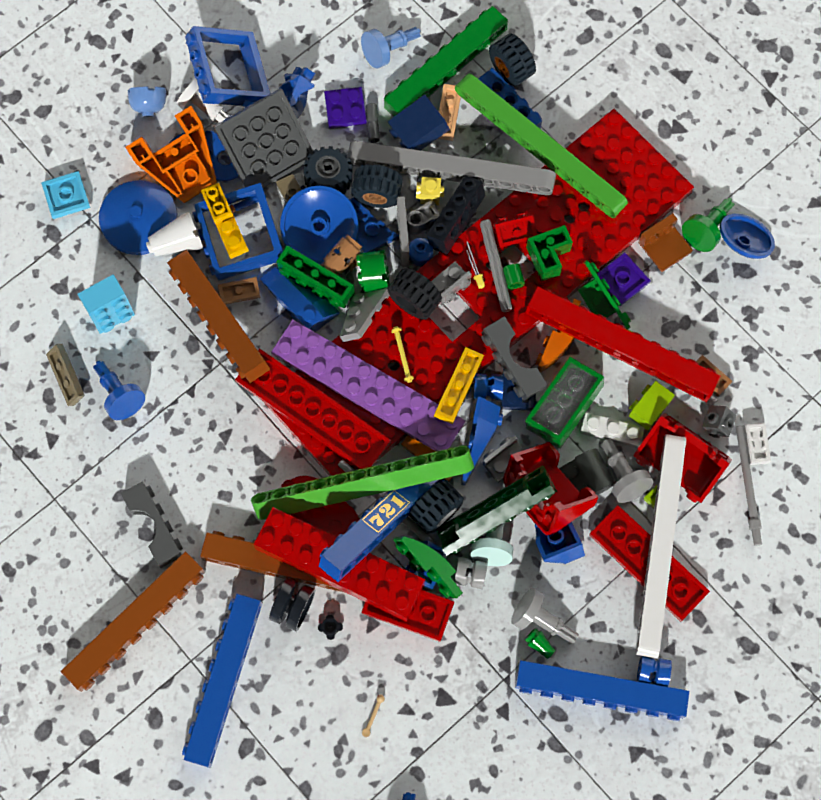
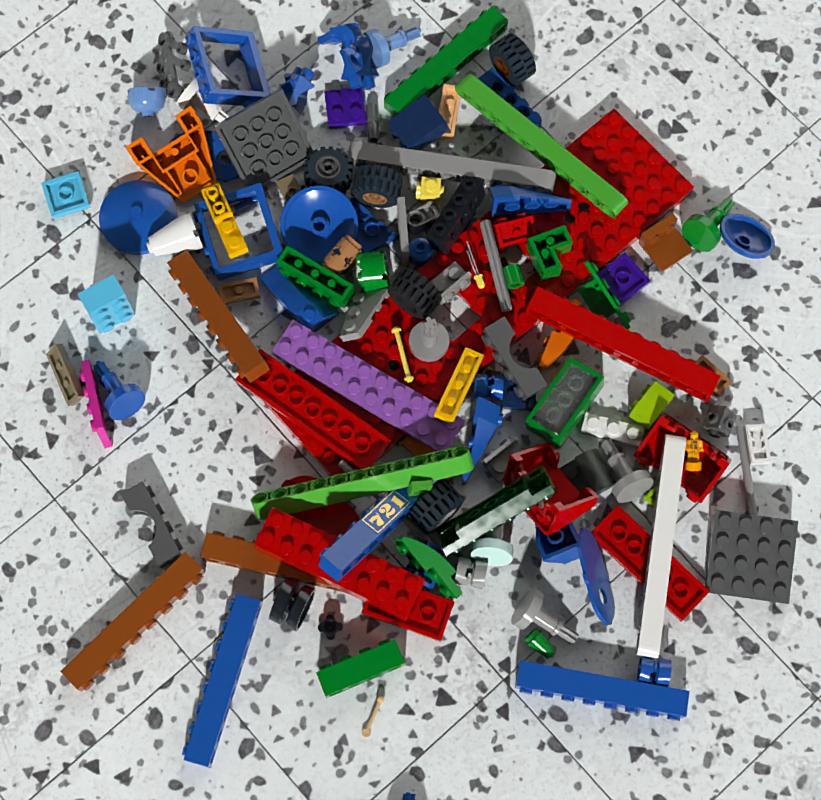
none -> dark pink wing [79,360,112,448]
none -> dark grey plant [156,31,191,99]
none -> green brick [316,638,405,699]
none -> blue hips [317,23,379,90]
none -> bright green tile [407,480,433,496]
none -> light grey piece [409,317,449,362]
none -> blue wedge [489,185,571,217]
none -> blue piece [577,527,615,626]
none -> light orange piece [685,431,704,471]
none -> dark grey plate [705,510,798,604]

